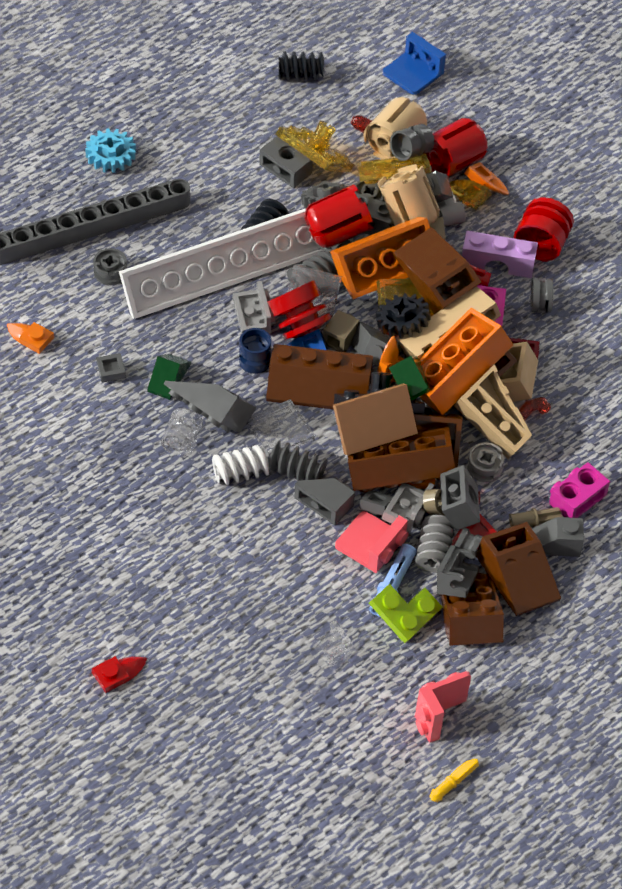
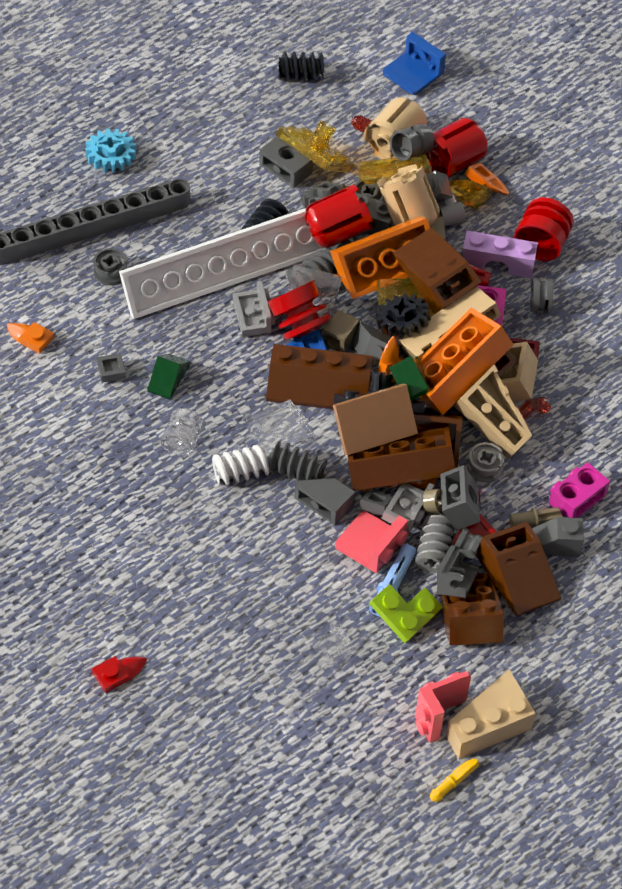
slope [164,381,256,433] -> none
dark blue wheel [239,328,272,374] -> none
none -> tan wedge [446,669,536,759]

